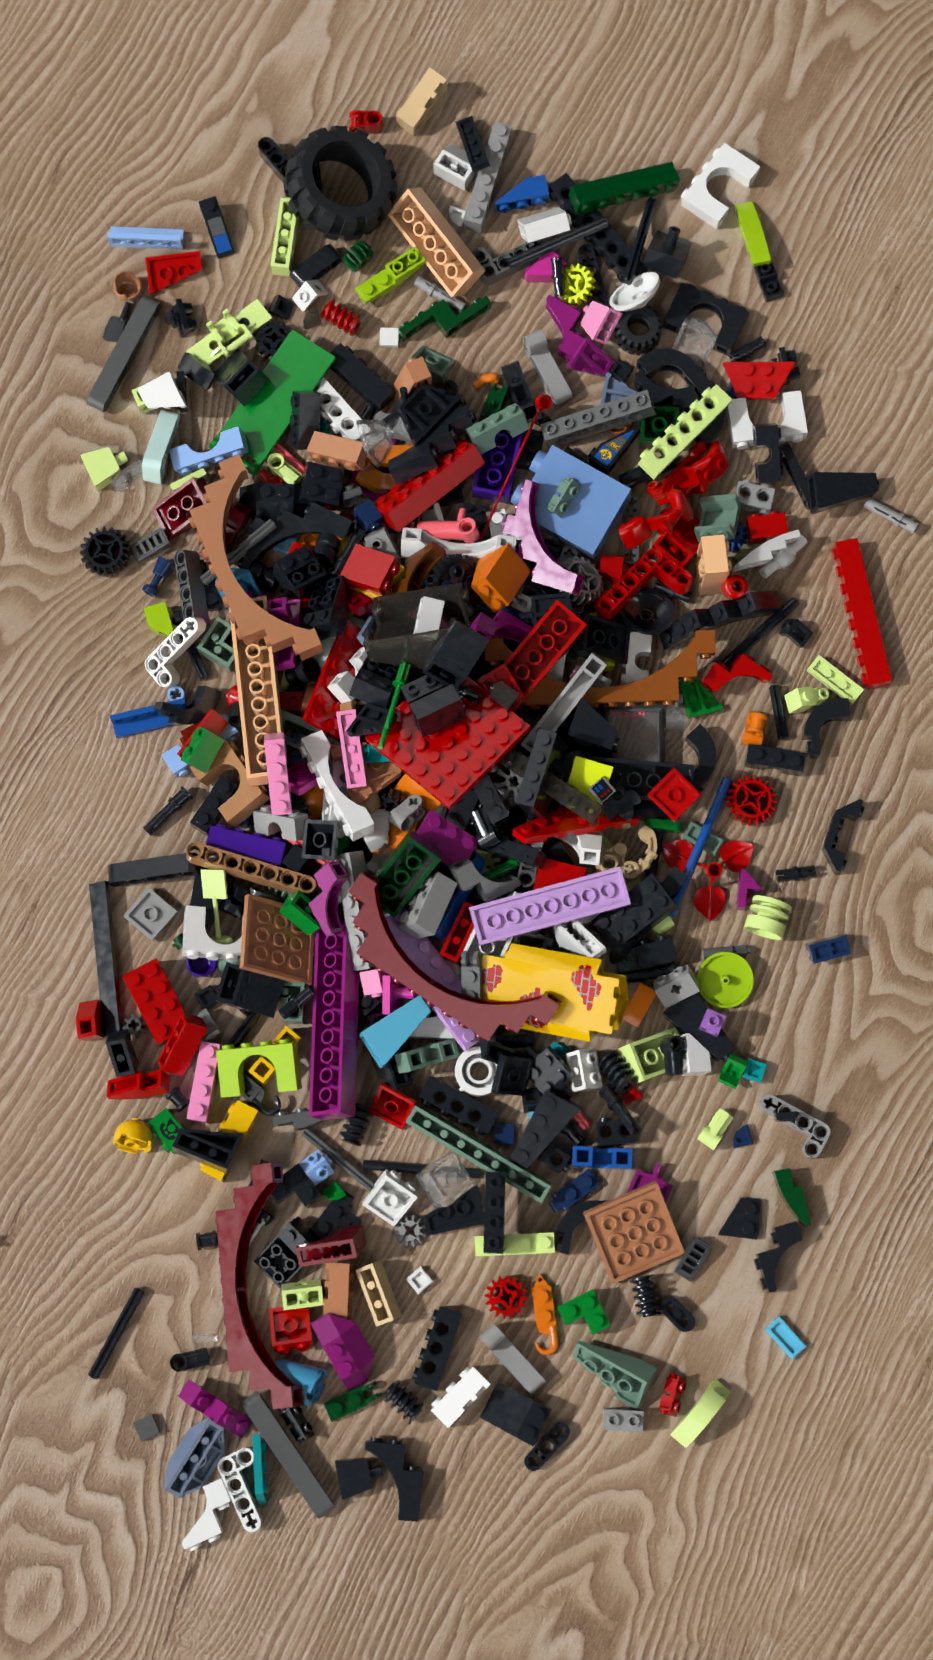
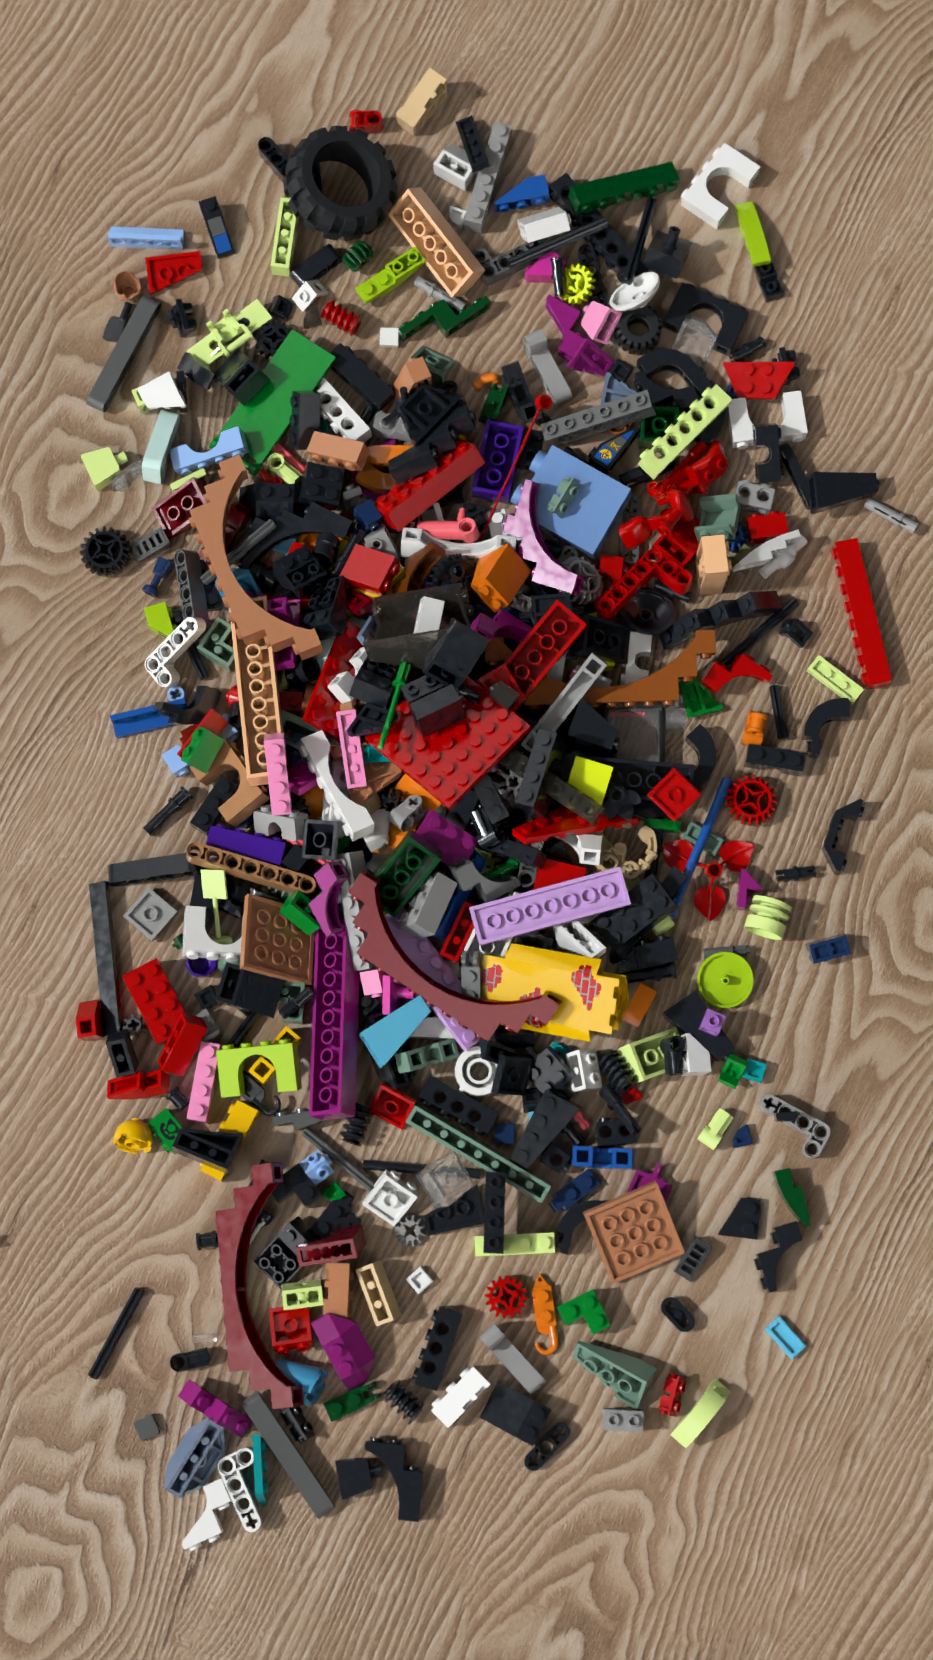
clear slope [356,420,393,468] -> none
sand green arch [466,403,529,455] -> none
slope [588,776,616,804] -> none
black piece [630,1274,662,1318] -> none
light grey brick [654,964,700,1008] -> none
red head [721,574,748,600] -> none
yellowish green brick [784,686,829,713] -> none

